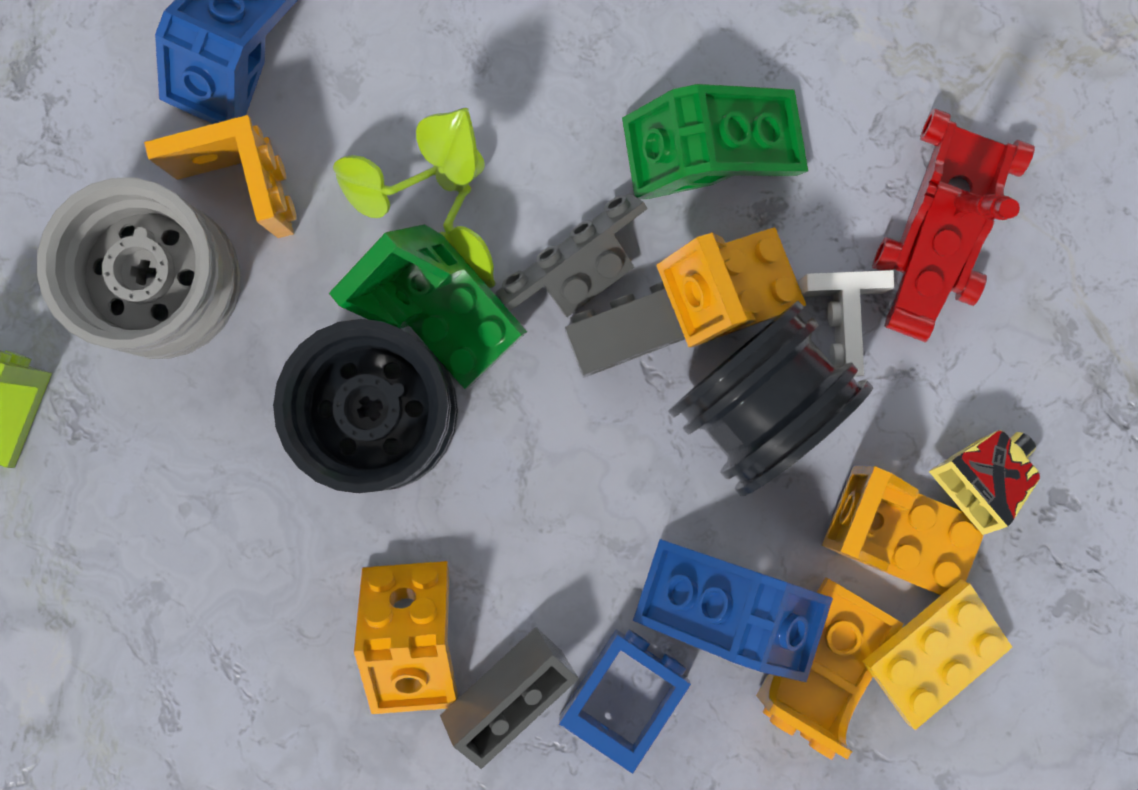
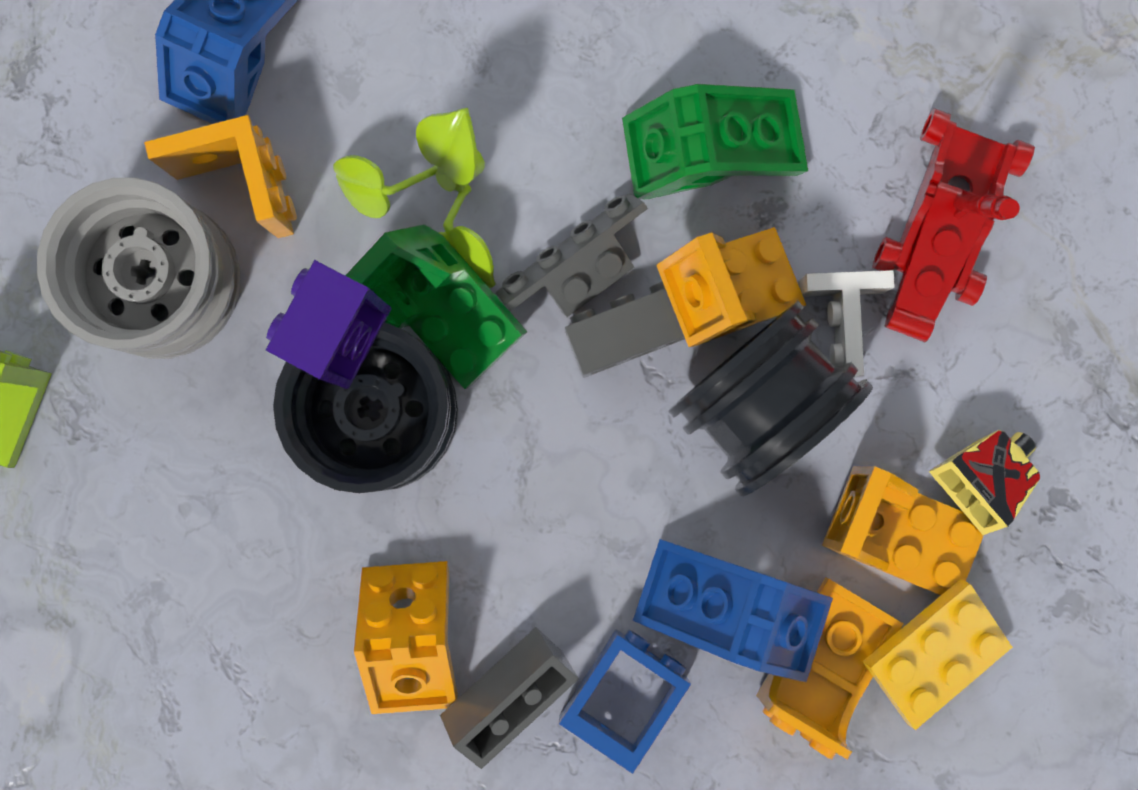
none -> dark purple brick [265,259,392,389]

